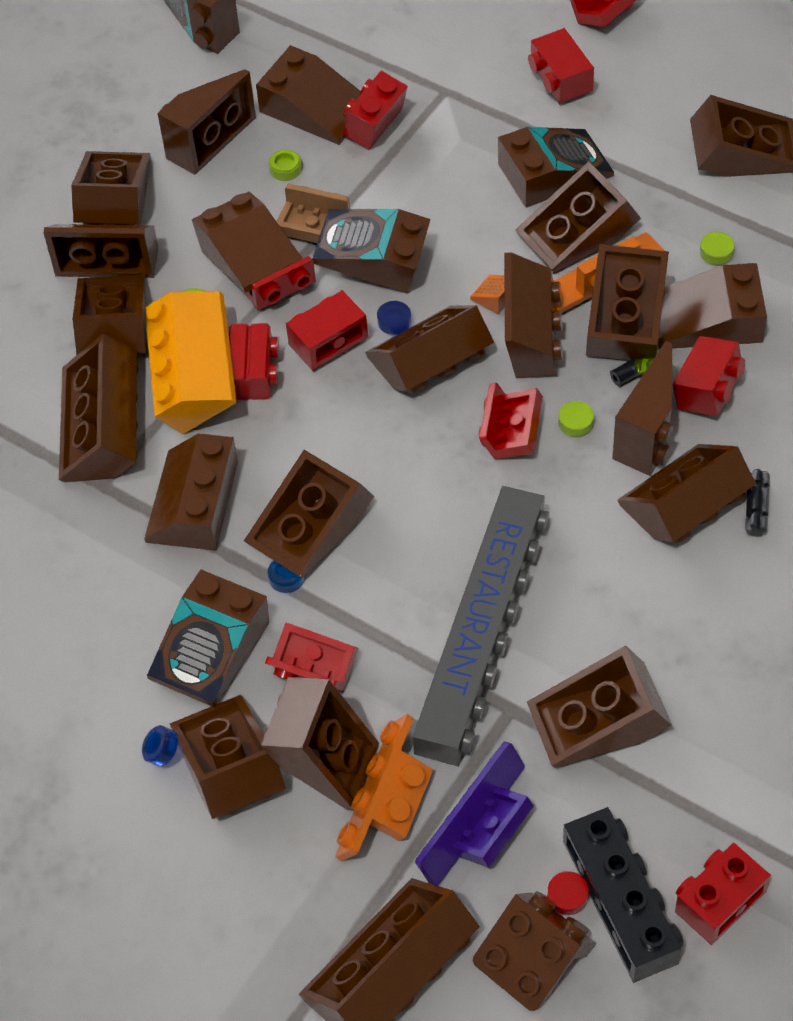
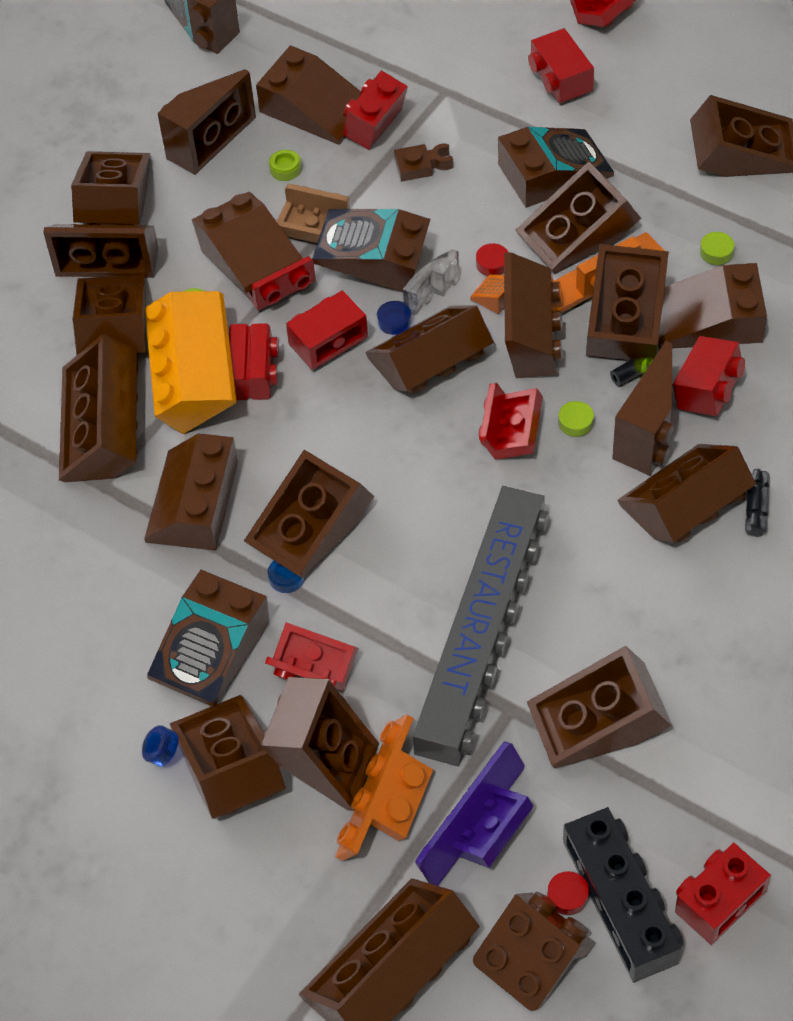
none -> reddish brown plate [394,143,453,182]
none -> clear slope [403,249,462,316]
none -> red tile [476,243,508,276]

